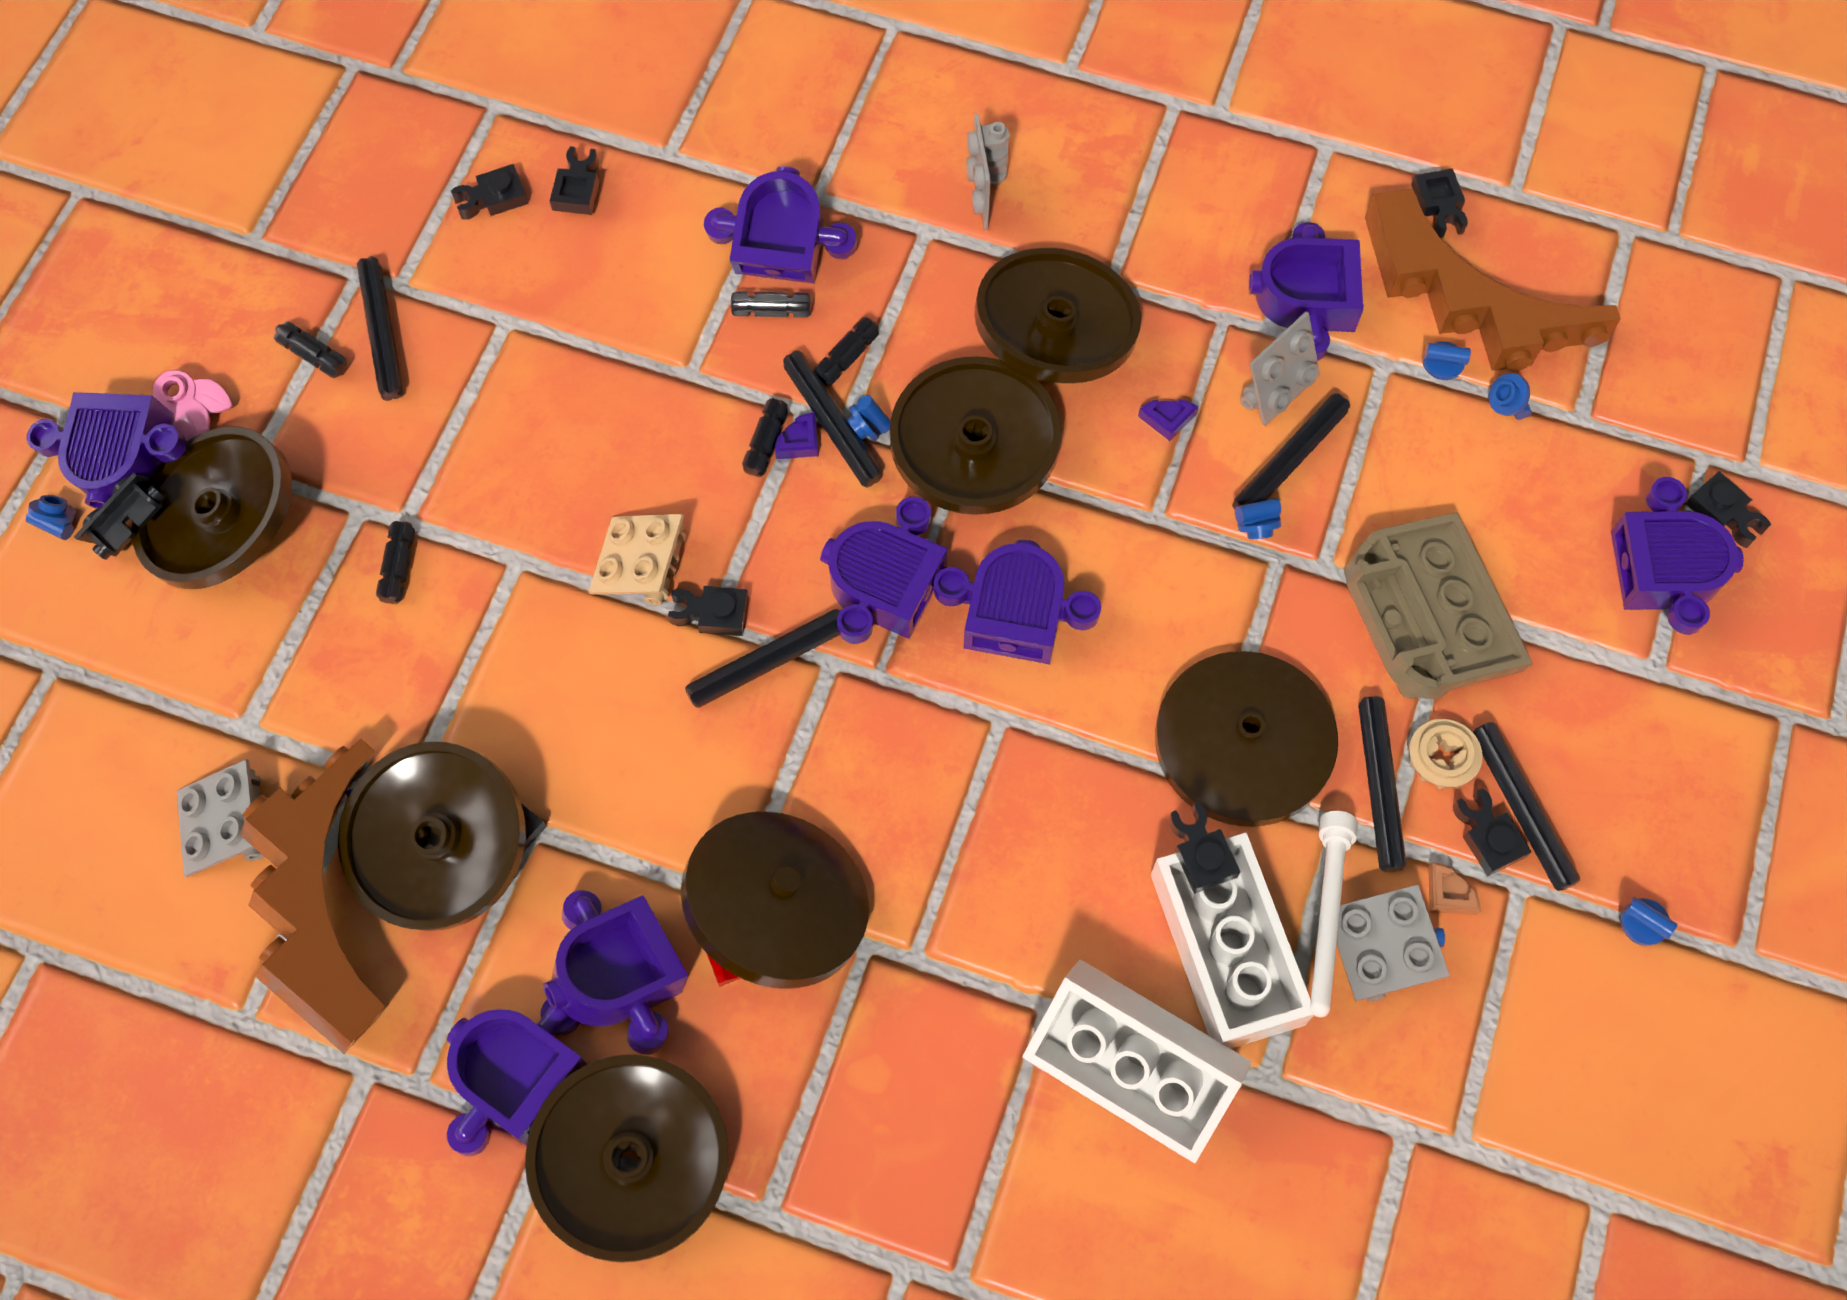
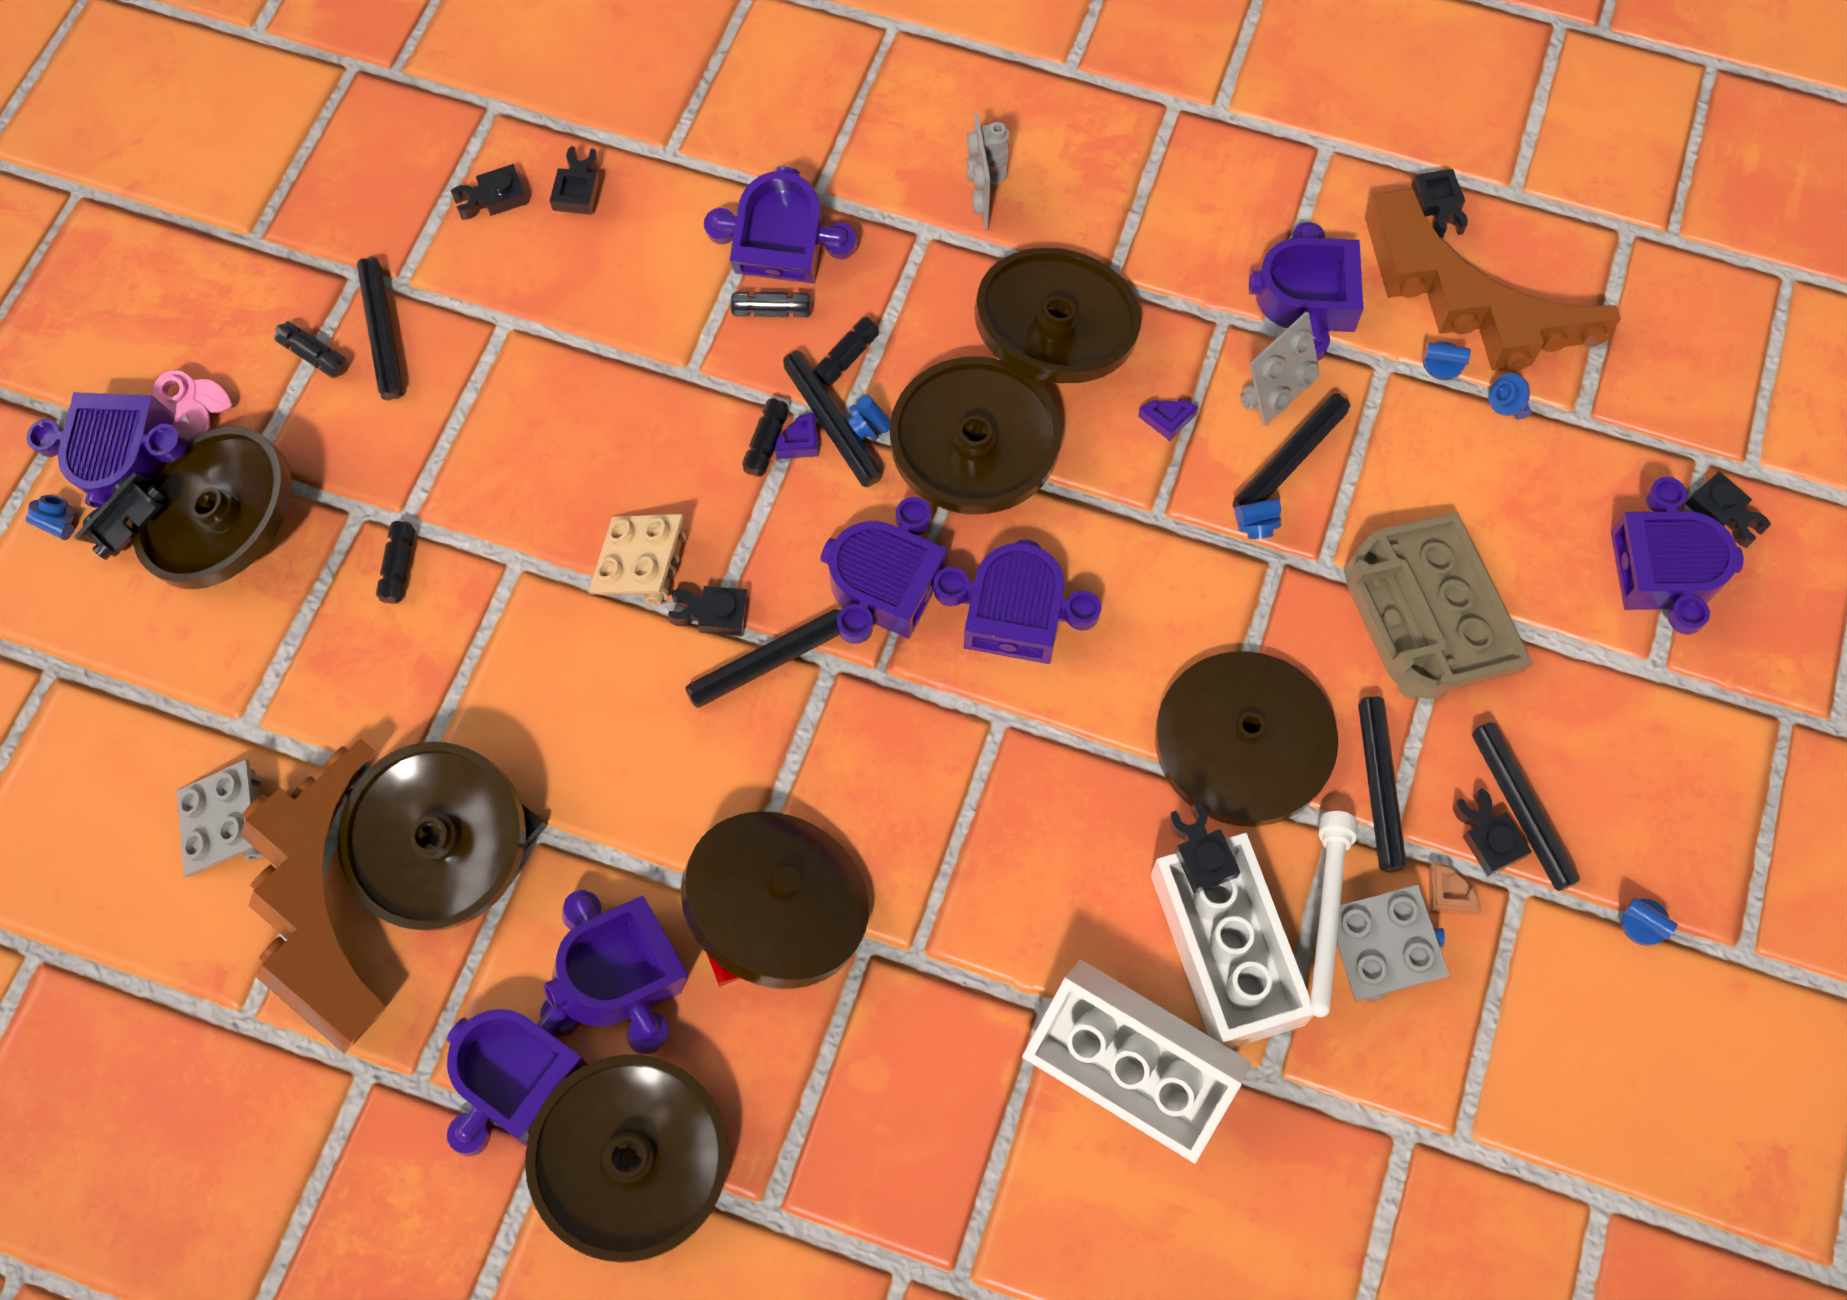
tan gear [1407,719,1483,790] -> none

